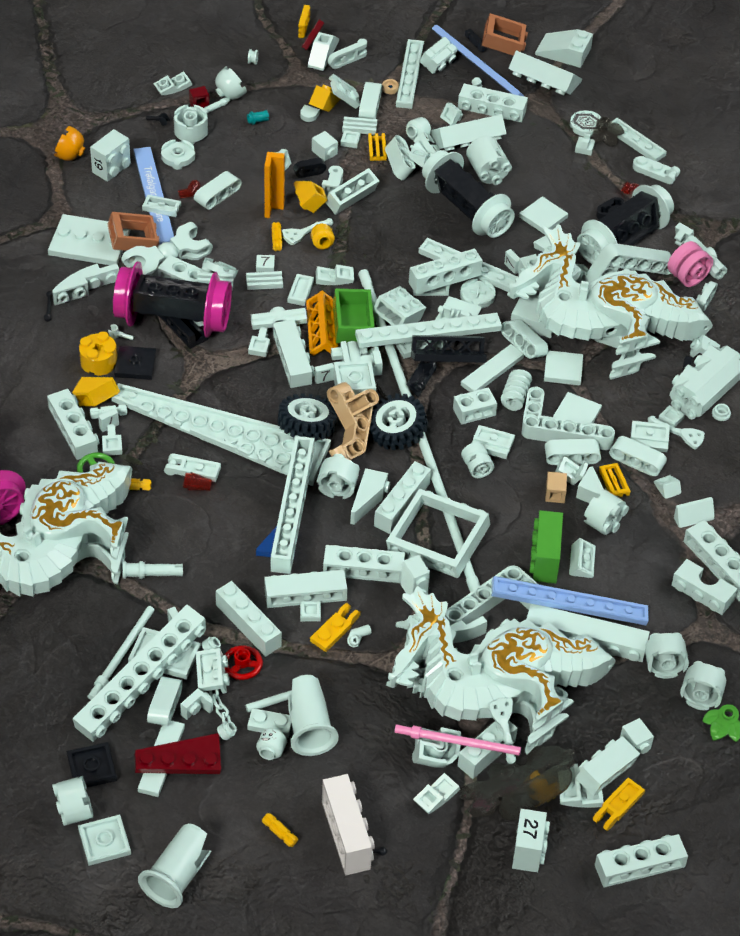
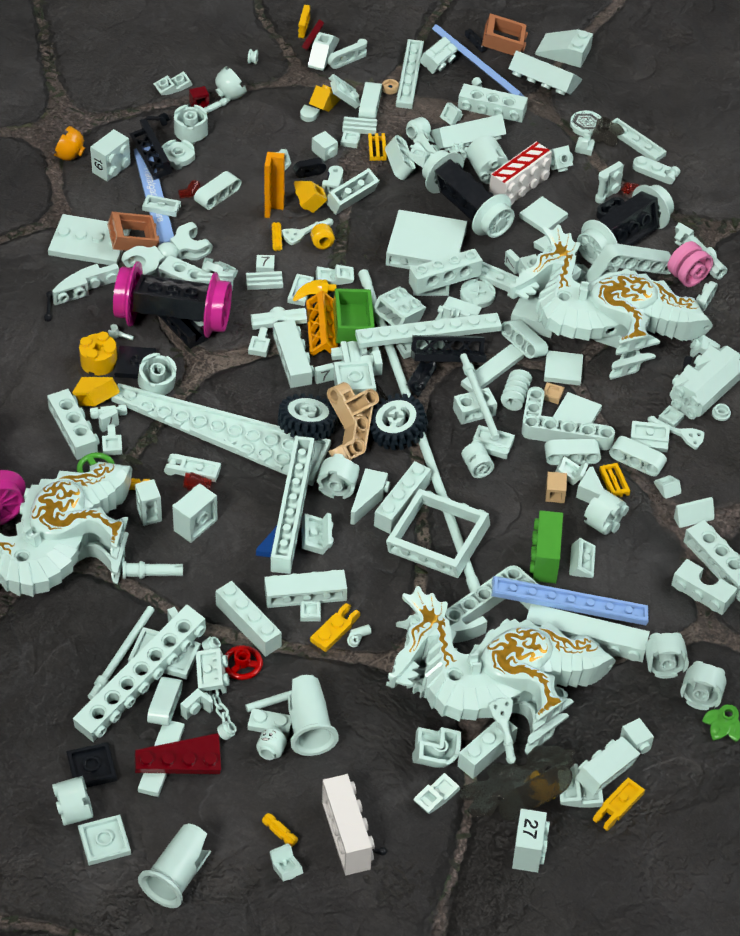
teal pin [247,110,269,125] -> none
light aqua brick [323,545,405,583] -> none
bright pink bar [395,725,521,756] -> none
light aqua brick [400,555,430,595] -> none
light aqua brick [595,834,688,888] -> none
none -> black fence [129,118,173,180]
none -> light aqua brick [135,479,162,526]
none -> light aqua brick [138,353,177,395]
none -> light aqua container [172,483,218,543]
none -> light aqua bracket [270,844,303,882]
none -> yellow bar [293,279,336,301]
none -> light aqua bracket [302,513,334,555]
none -> light aqua panel [386,210,467,269]
none -> light aqua gear [448,142,468,160]
none -> light aqua bar [460,353,500,440]
none -> white brick [489,141,552,205]
none -> tan tile [543,382,565,404]
none -> light aqua brick [550,145,573,172]
none -> light aqua plate [595,161,624,204]

